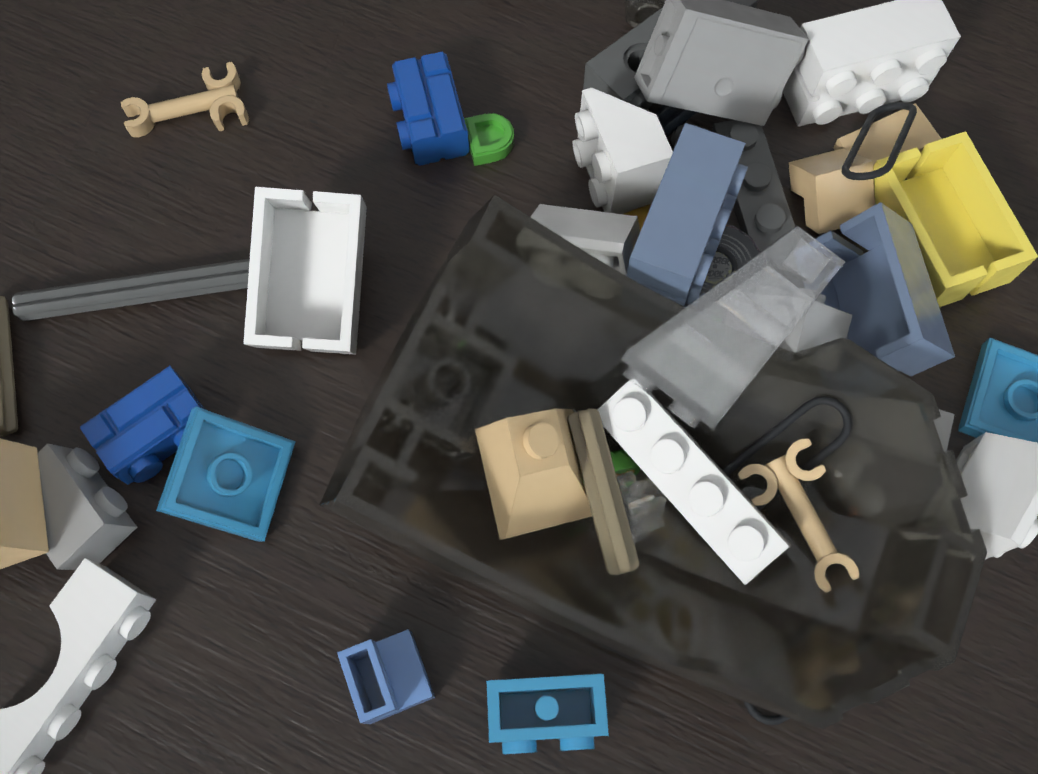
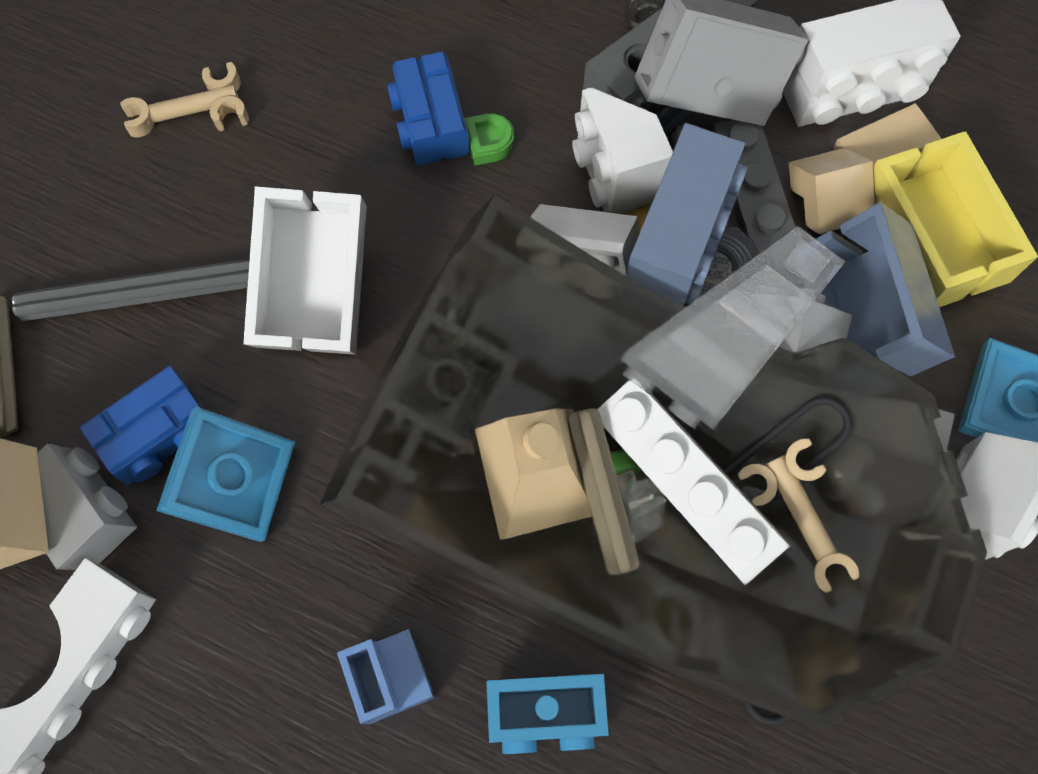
black piece [841,102,917,180] -> none

